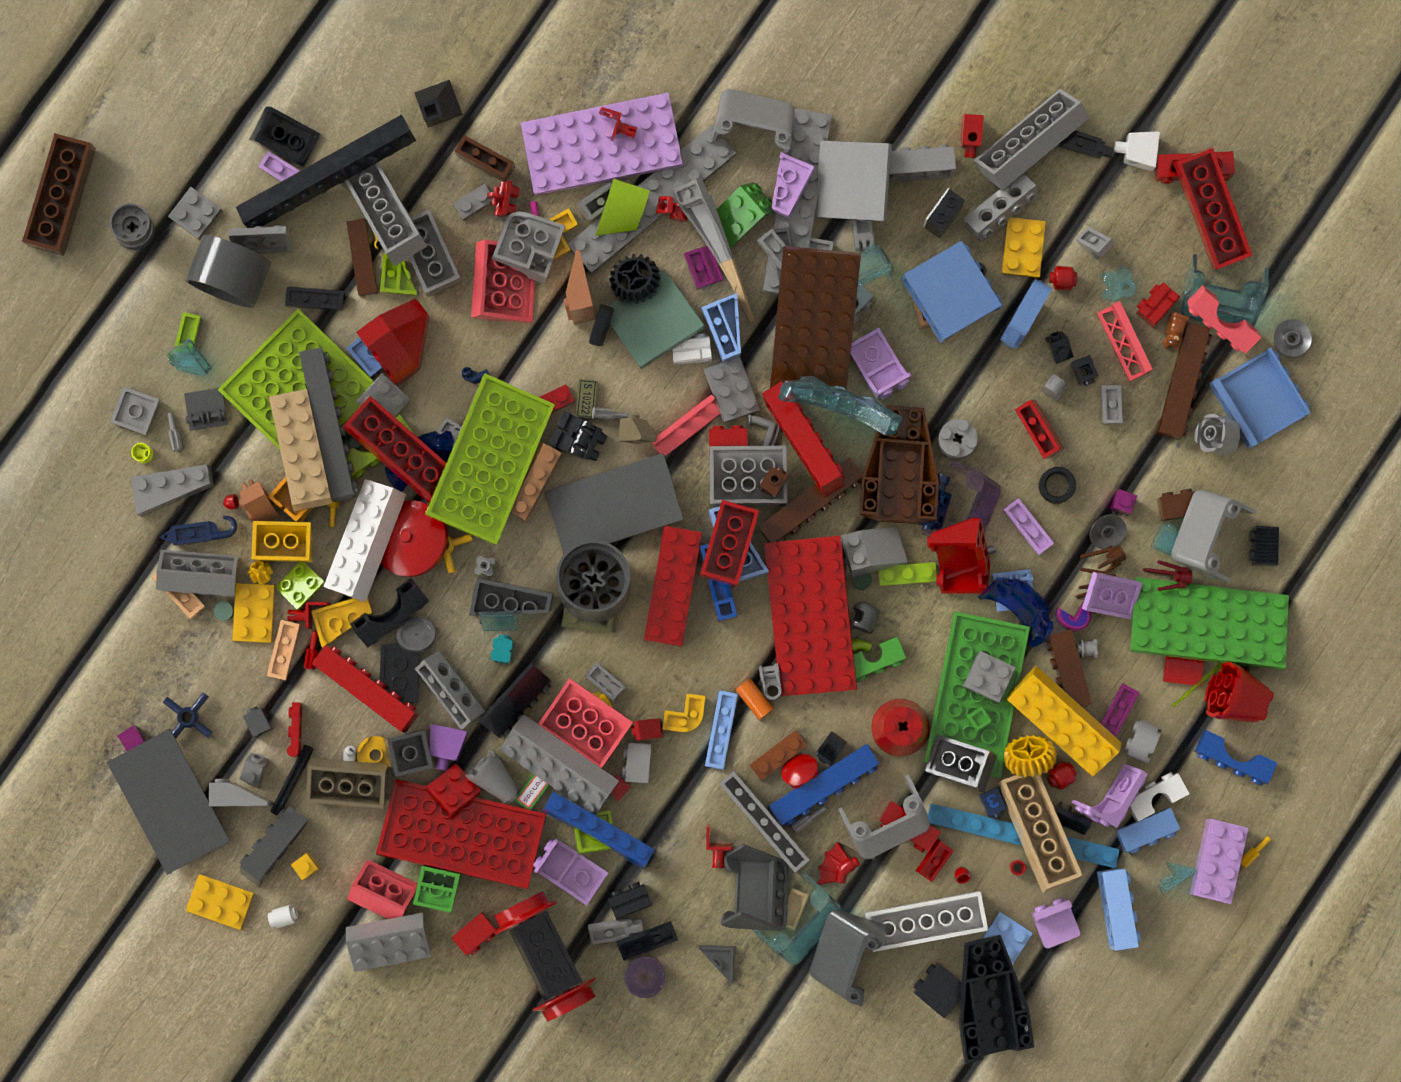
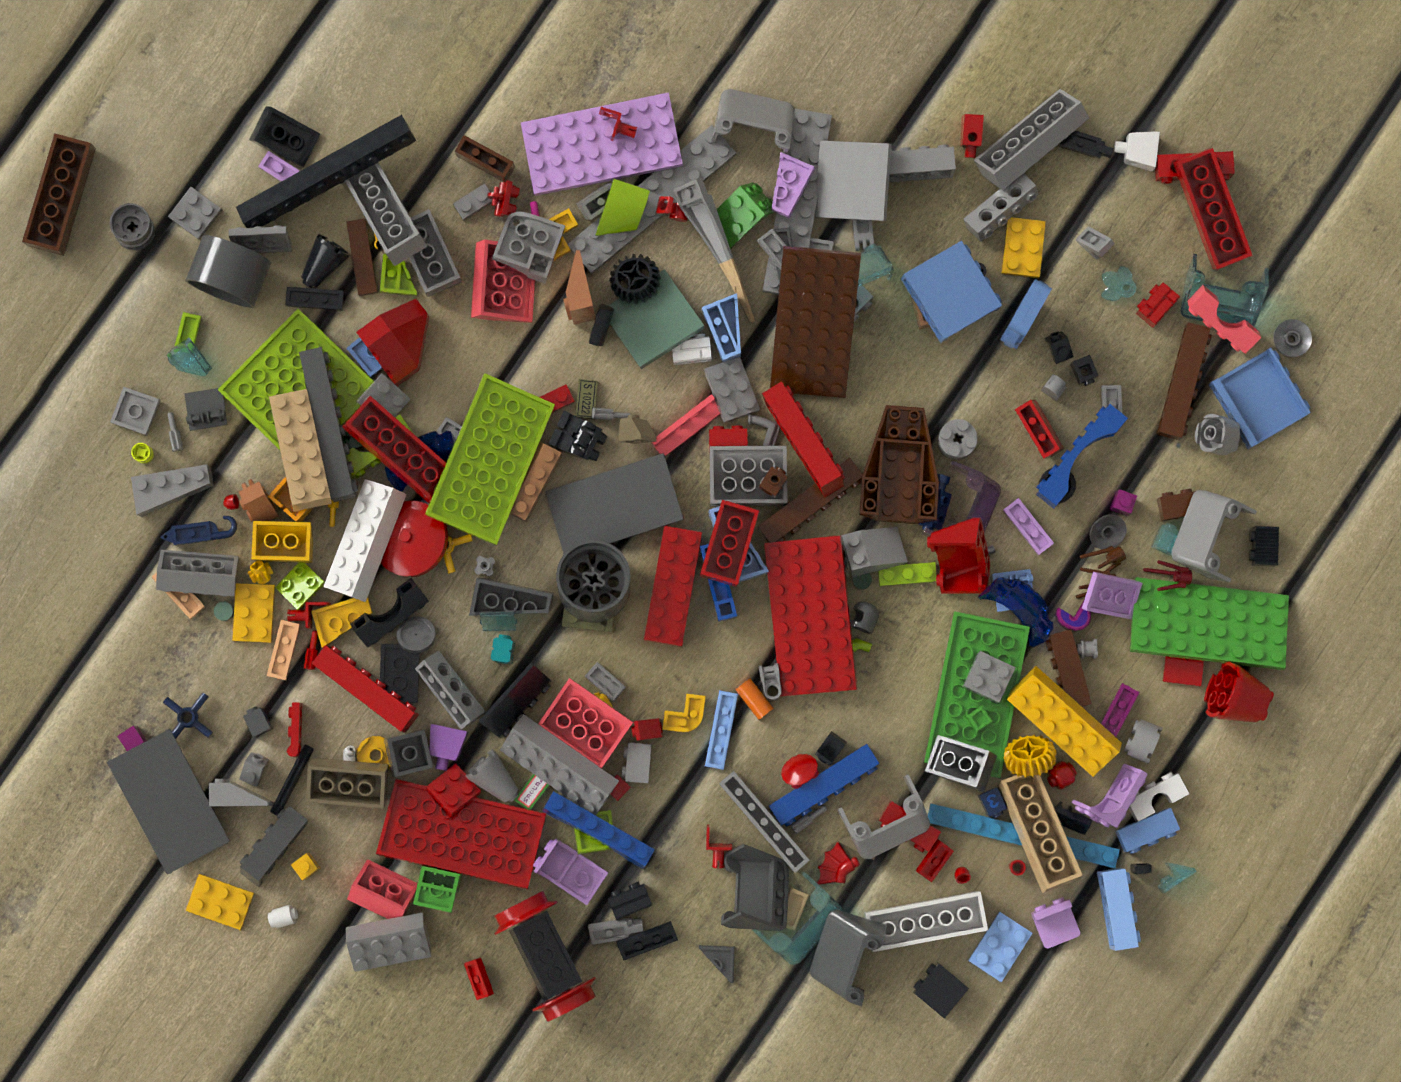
black slope [414,79,463,128] -> none
red brick [451,912,497,956] -> none
dark blue arm [462,367,489,384] -> none
clear purple wheel [624,955,666,998] -> none
magenta plate [684,246,723,290] -> none
dark orange plate [750,730,807,780] -> none
clear light blue arch [778,376,903,435] -> none
lavender bracket [850,328,912,400] -> none
bright green arch [854,637,906,682] -> none
red cone [871,699,929,757] -> none
black piece [923,188,965,238] -> none
black wedge [959,935,1034,1064] -> none
red head [1049,266,1077,291] -> none
coral fence [1097,301,1153,382] -> none
dark orange animal [1163,312,1190,350] -> none
clear neon green piece [1172,663,1223,708] -> none
lavender brick [1189,819,1248,904] -> none
blue arch [1194,730,1277,786] -> none
yellow axle [1240,836,1271,869] -> none
none -> black cone [301,234,350,288]
none -> red plate [464,957,494,1000]
none -> blue arch [1036,404,1128,509]
none -> black tile [1130,863,1152,874]

